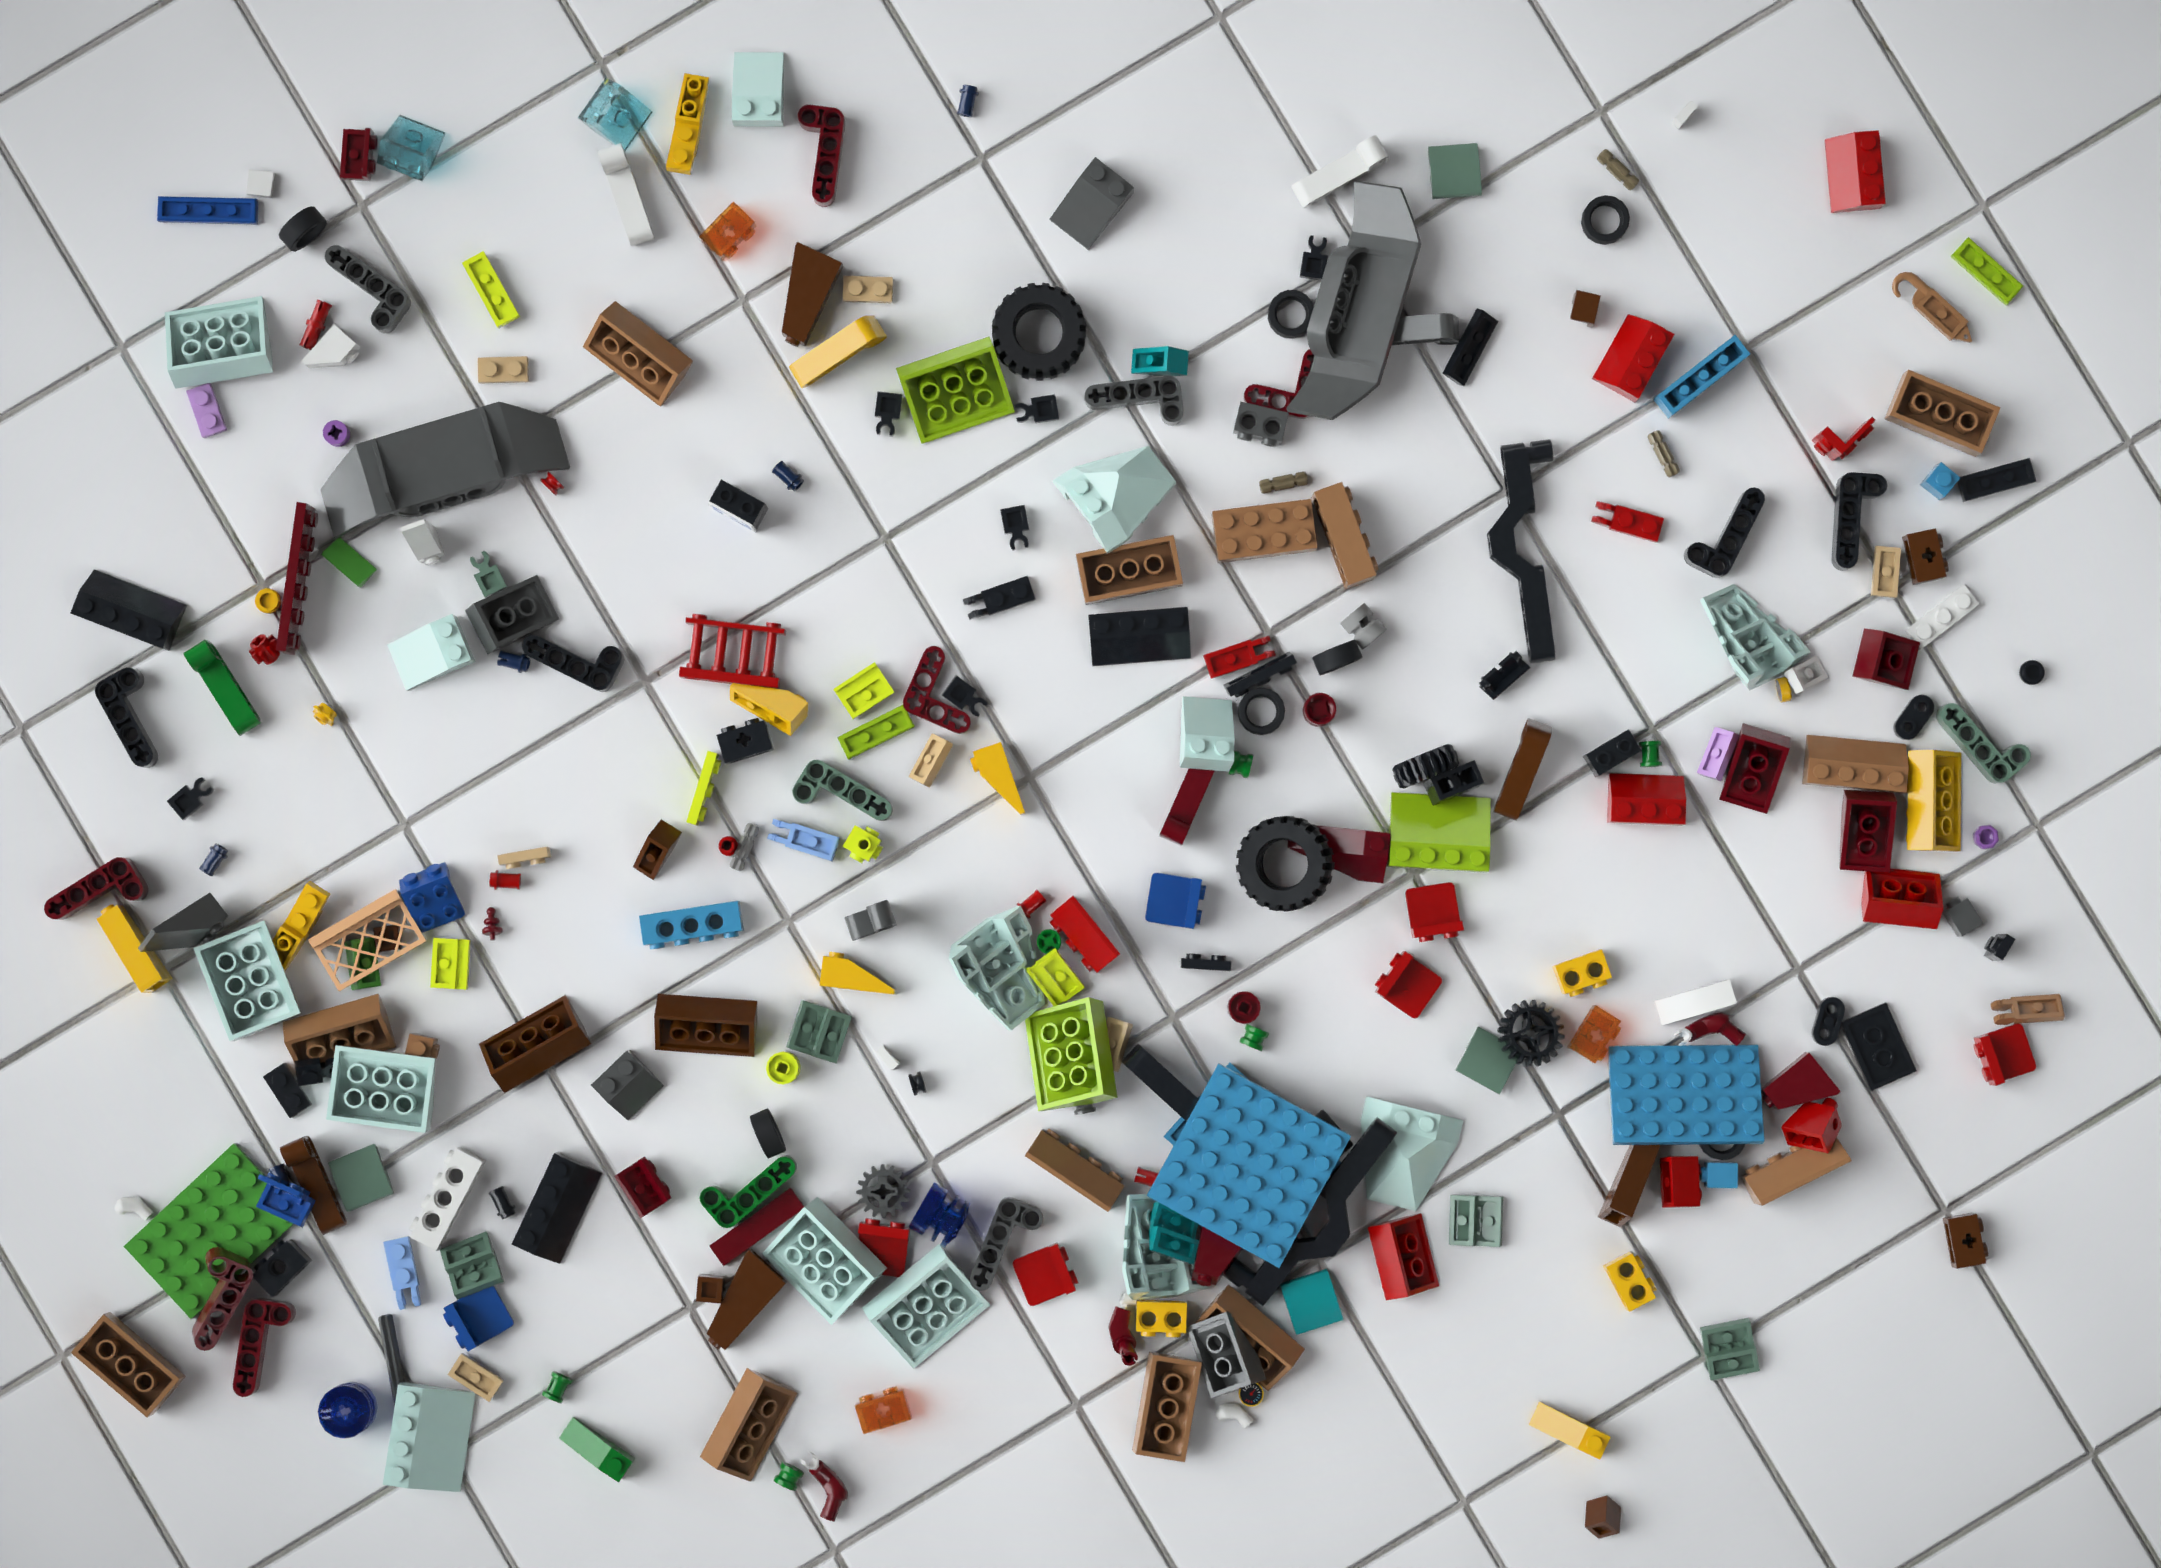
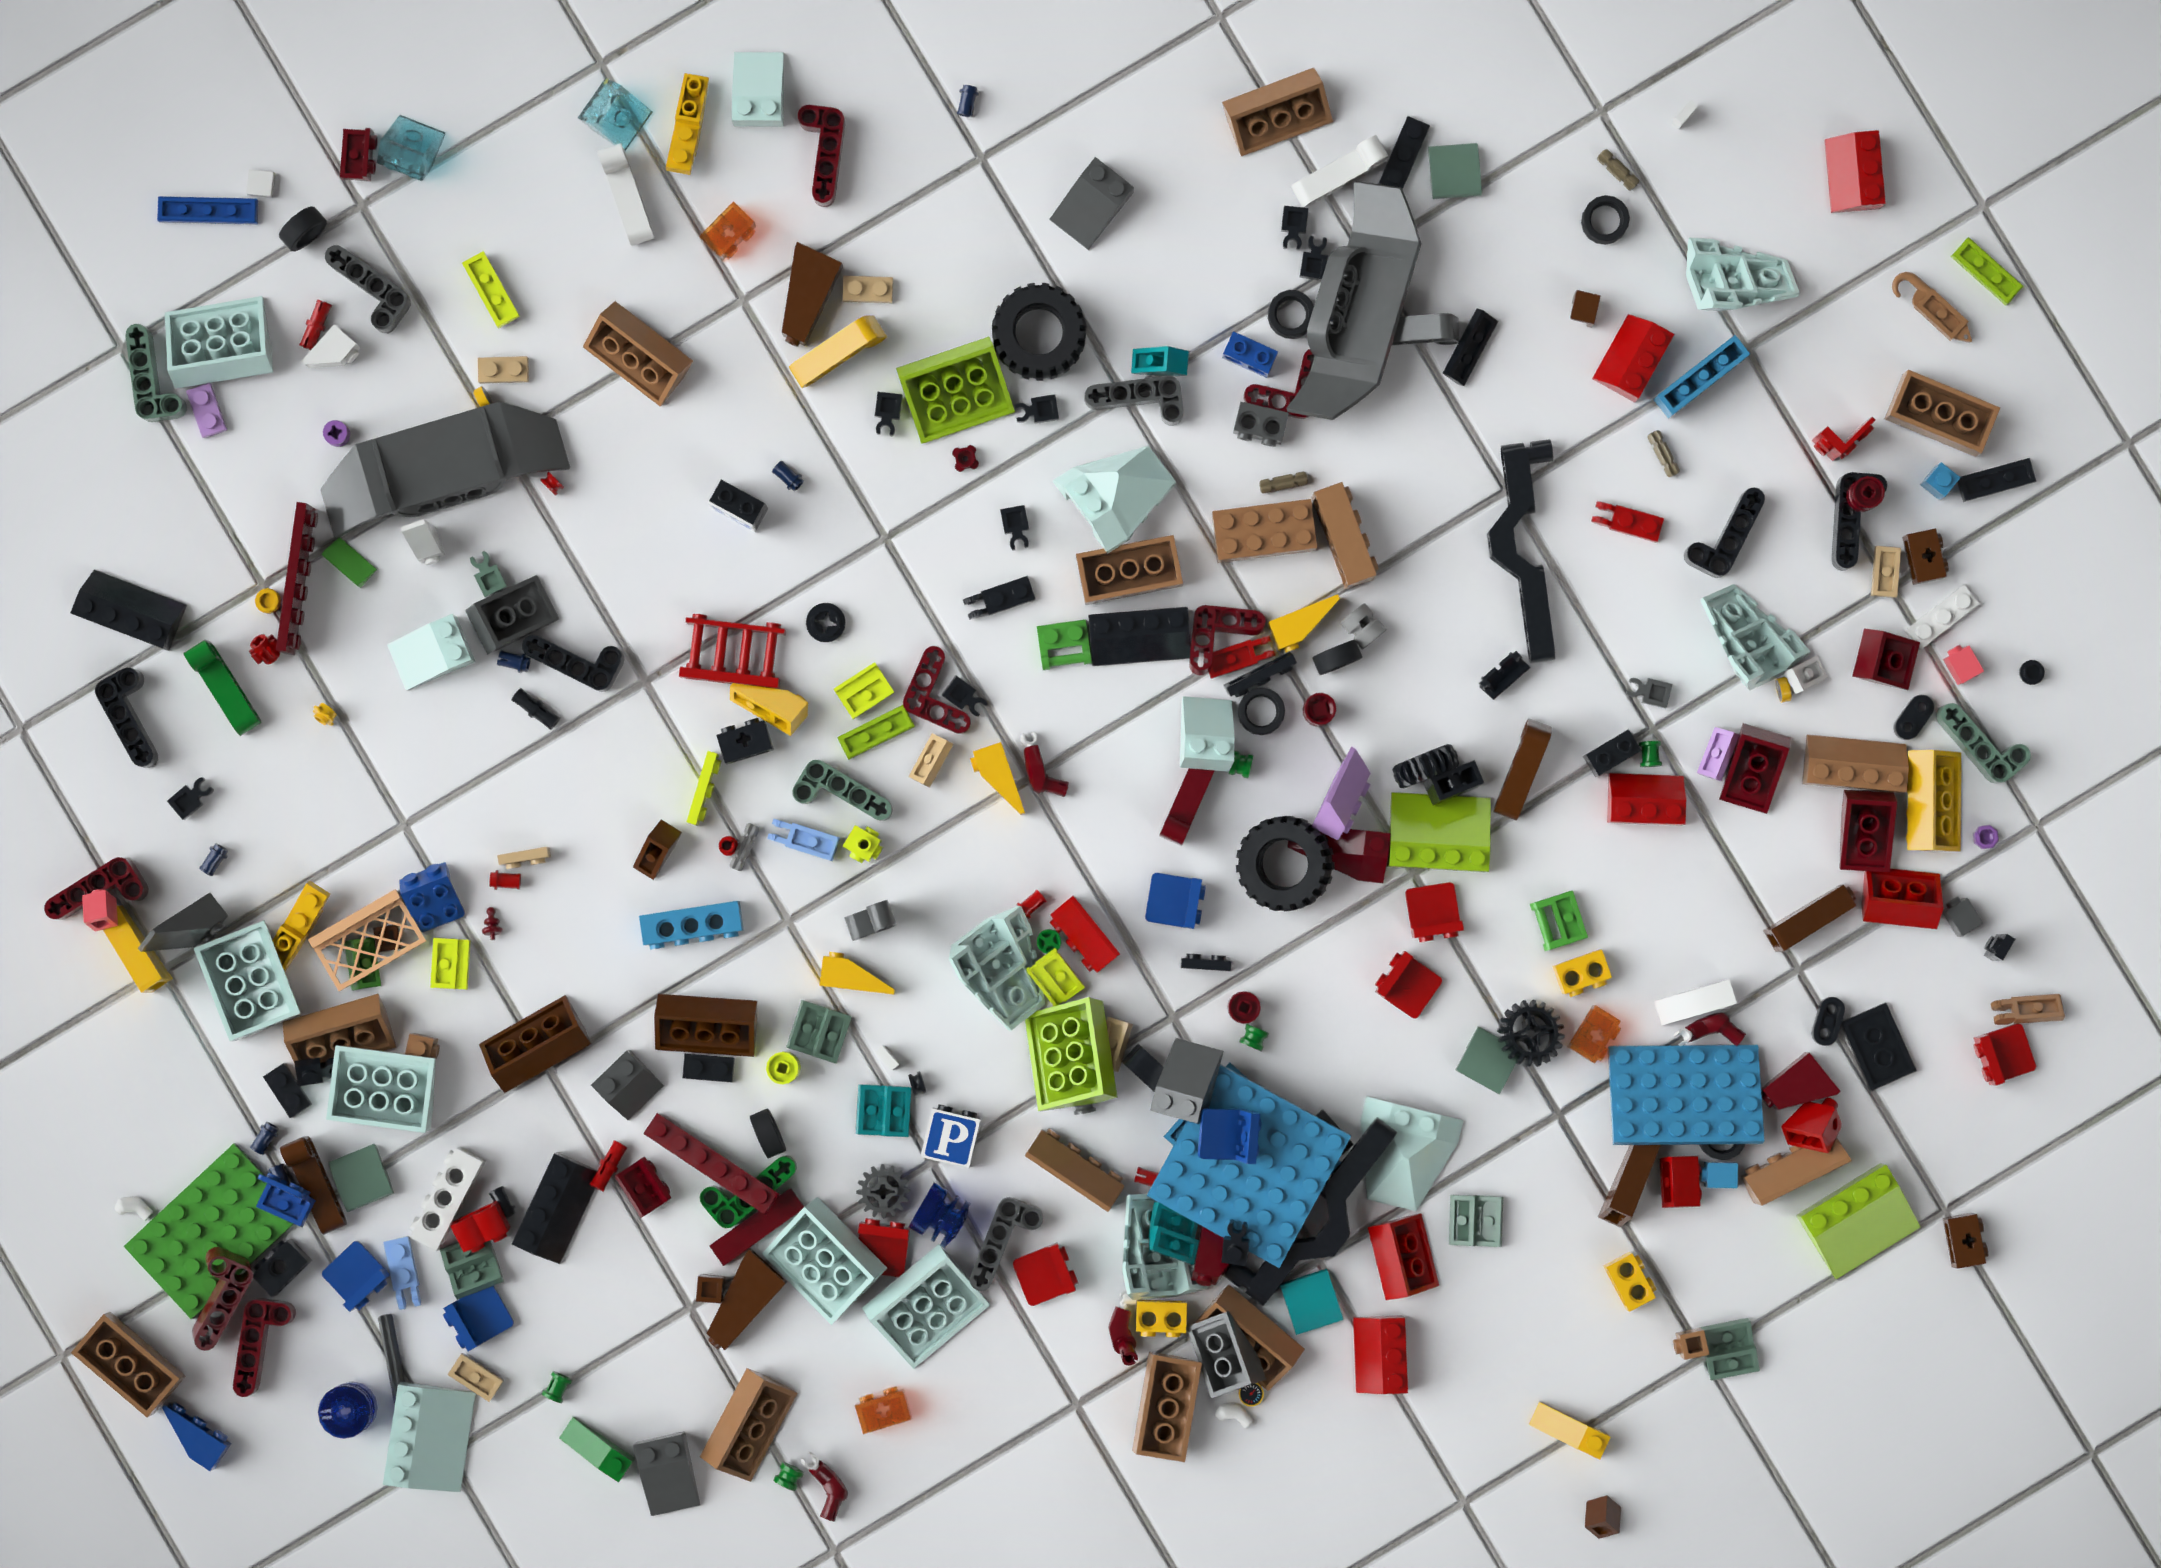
none -> coral brick [82,889,118,932]
none -> sand green beam [125,324,187,422]
none -> blue slope [162,1402,232,1471]
none -> dark blue pin [250,1122,279,1155]
none -> blue bracket [322,1241,390,1312]
none -> red brick [450,1201,511,1253]
none -> yellow tile [473,386,493,407]
none -> black pin [511,688,560,730]
none -> red pin [590,1140,627,1192]
none -> dark grey slope [633,1431,700,1516]
none -> dark red plate [643,1113,780,1215]
none -> black plate [682,1053,735,1082]
none -> black gear [806,603,845,642]
none -> teal slope [855,1084,911,1137]
none -> piece [921,1104,981,1168]
none -> dark red plate [952,445,979,472]
none -> dark red arm [1020,731,1069,797]
none -> bright green plate [1037,619,1092,670]
none -> dark grey slope [1150,1038,1224,1124]
none -> dark red beam [1189,605,1266,675]
none -> blue bracket [1198,1108,1262,1164]
none -> black plate [1221,1220,1250,1266]
none -> medium nougat slope [1222,67,1333,156]
none -> blue brick [1222,331,1278,378]
none -> yellow slope [1268,594,1340,653]
none -> black plate [1281,206,1309,251]
none -> lavender slope [1311,747,1370,840]
none -> red slope [1353,1315,1408,1394]
none -> black plate [1378,116,1430,190]
none -> bright green plate [1530,890,1588,951]
none -> dark grey plate [1626,678,1673,709]
none -> medium nougat brick [1673,1328,1709,1360]
none -> light aqua wedge [1686,238,1800,311]
none -> reddish brown slope [1763,884,1856,952]
none -> lime slope [1796,1163,1920,1279]
none -> dark red wheel [1846,476,1885,512]
none -> coral brick [1943,645,1984,685]

